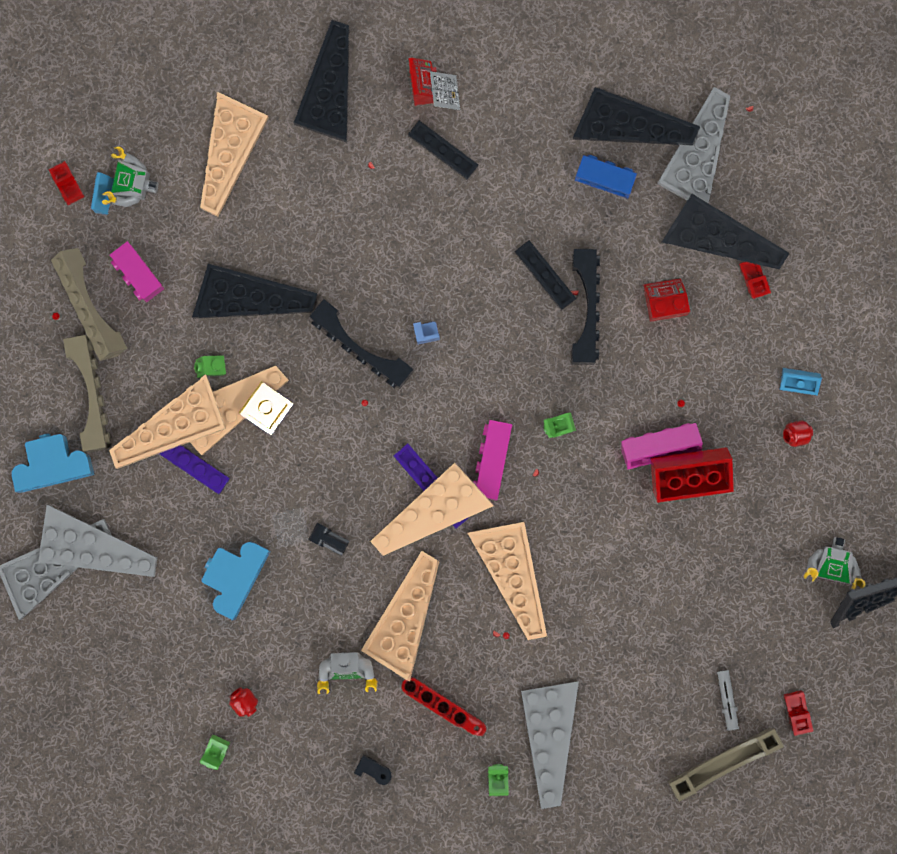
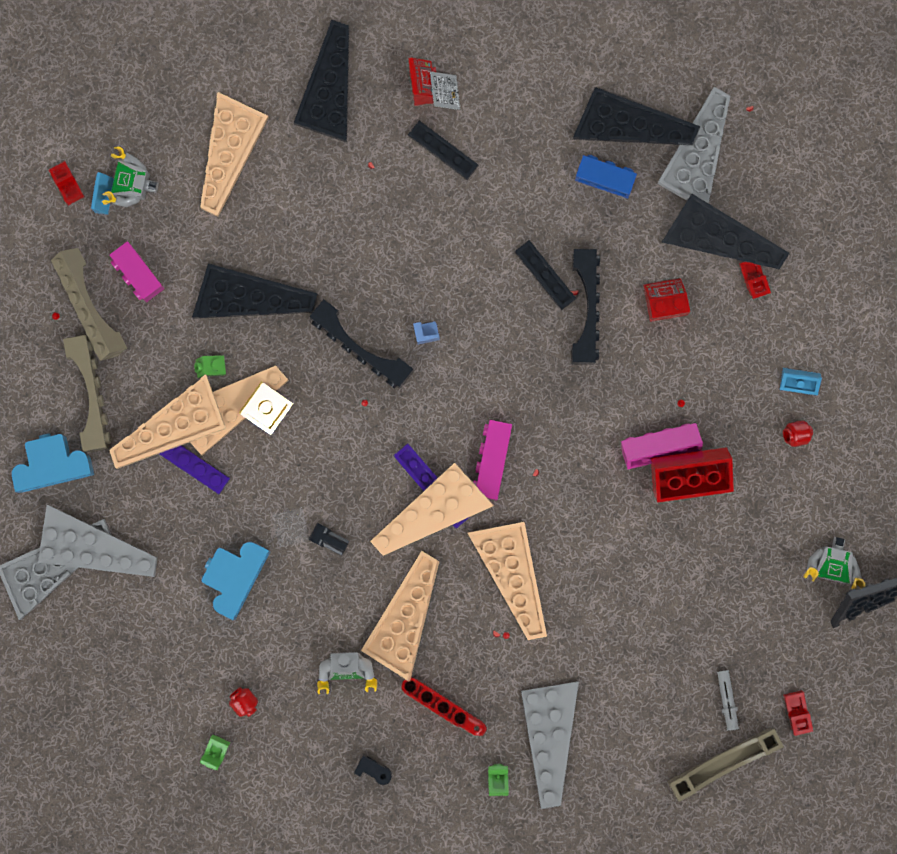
bright green bracket [543,413,576,438] -> none

